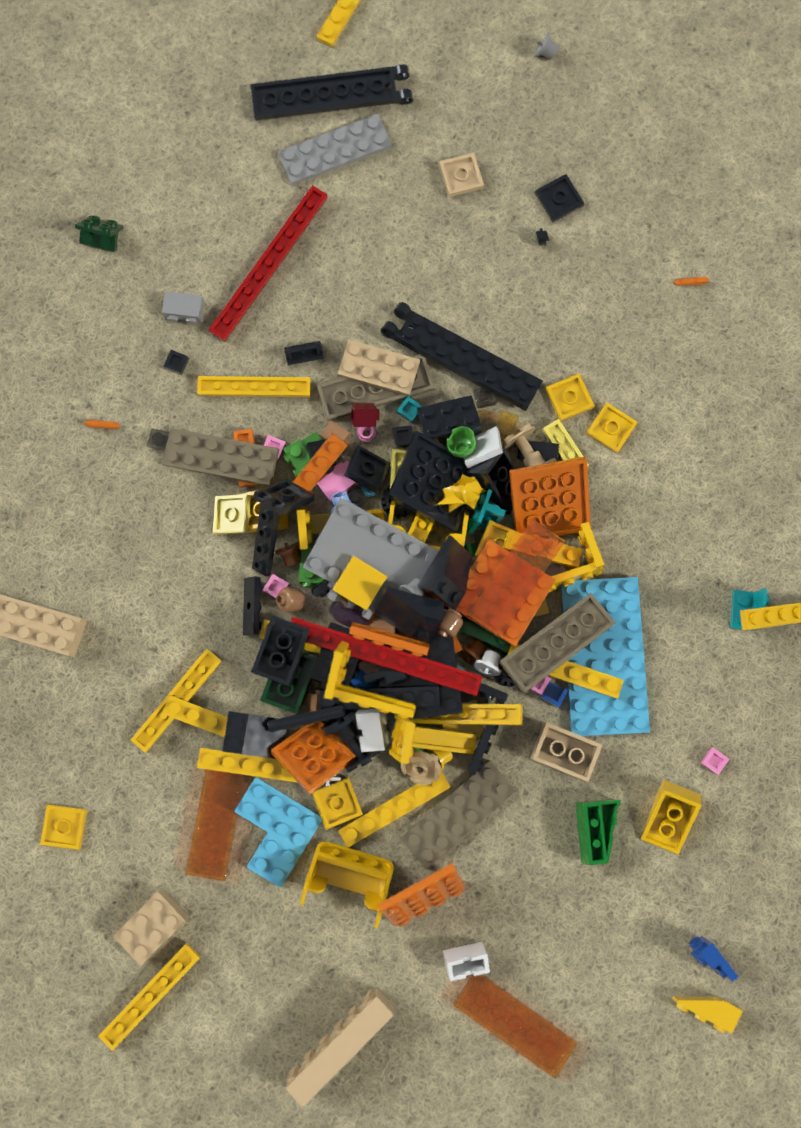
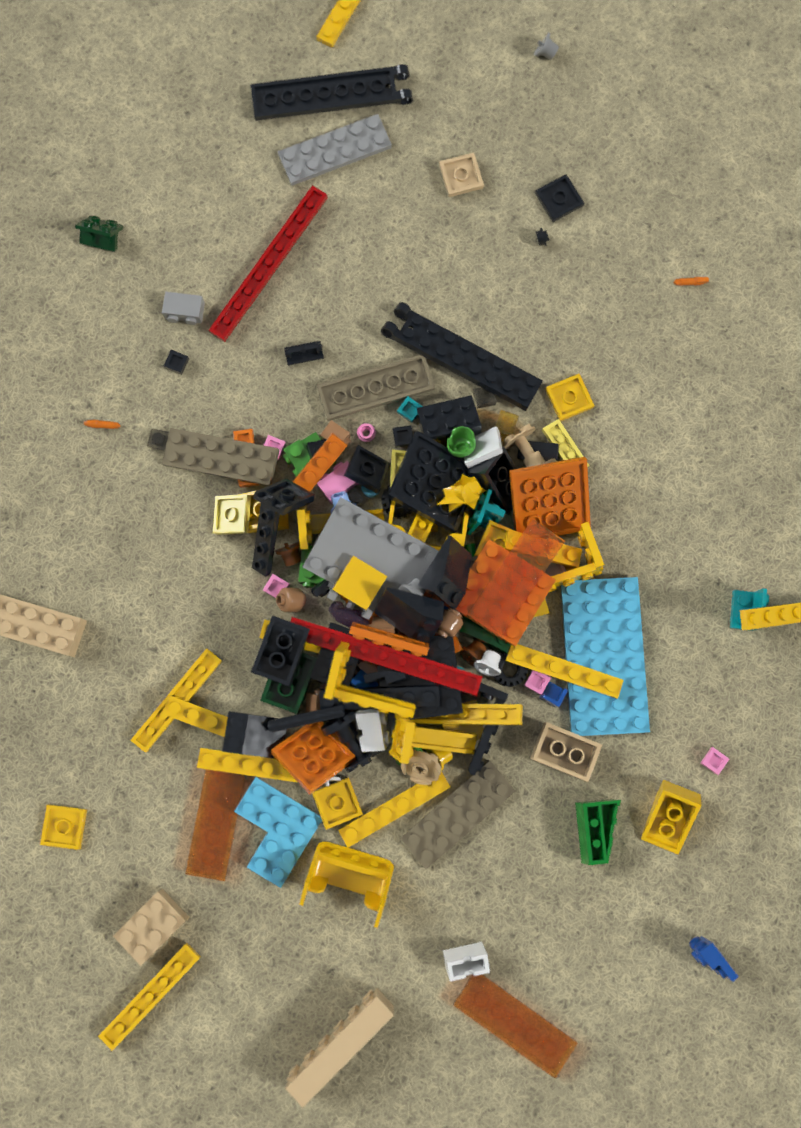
yellow plate [197,376,311,398] -> none
black tile [243,576,262,636] -> none
tan plate [338,339,420,397] -> none
dark red brick [351,403,380,427] -> none
orange plate [378,863,466,927] -> none
dark tan plate [499,593,615,693] -> none
yellow tile [586,402,638,454] -> none
yellow slope [672,996,743,1034] -> none

